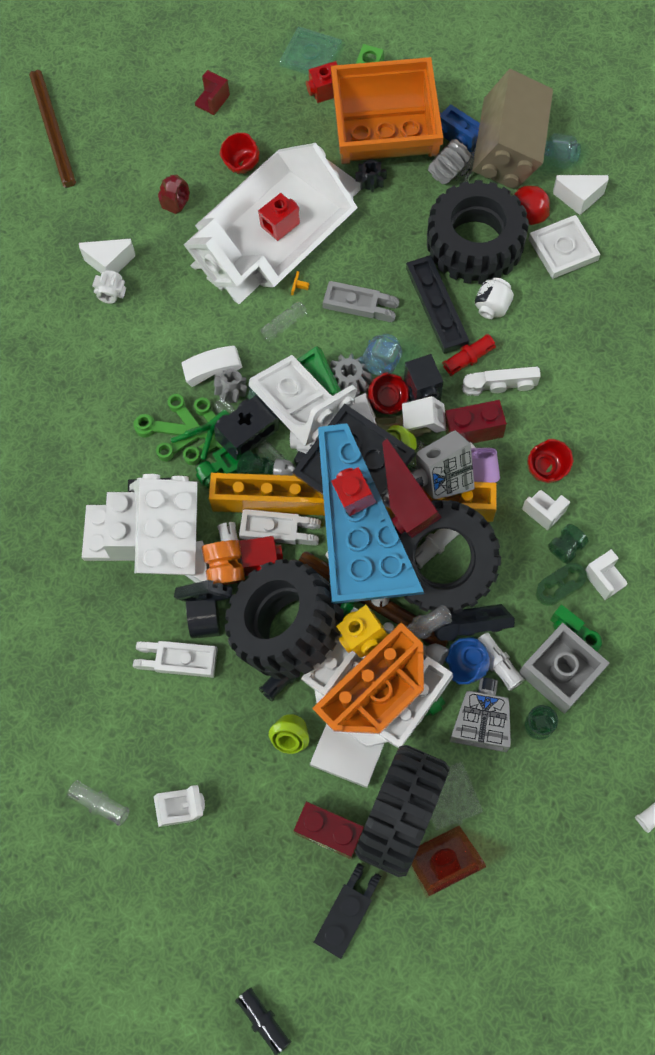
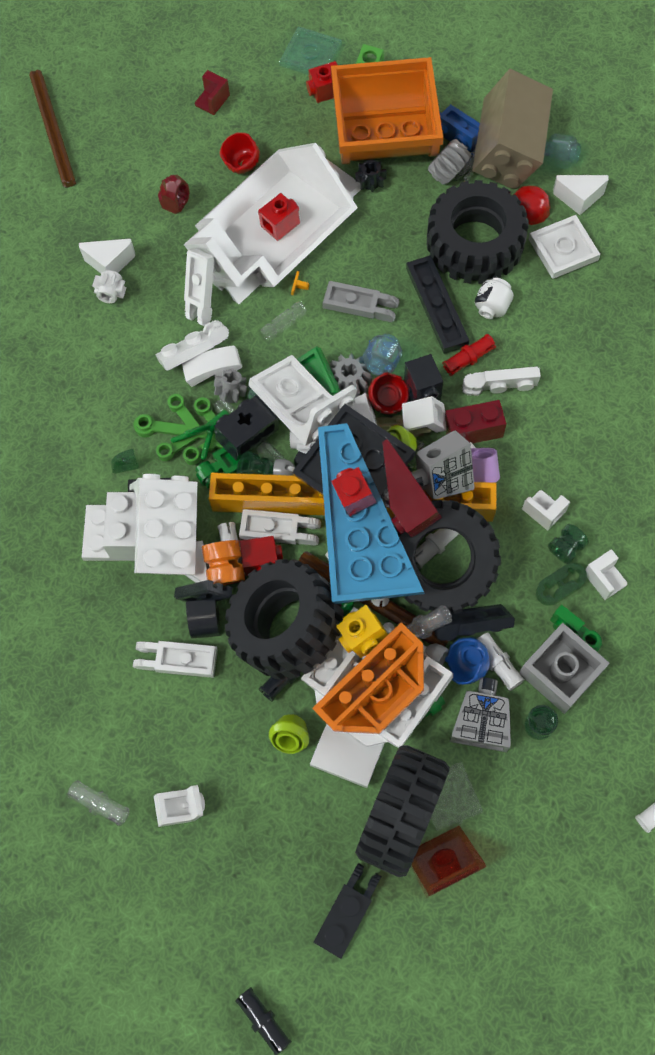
dark red brick [293,801,364,860] -> none
red hair [527,439,574,483] -> none
none -> clear green tile [111,449,139,474]
none -> white hinge [155,320,229,371]
none -> white hinge [184,248,215,326]

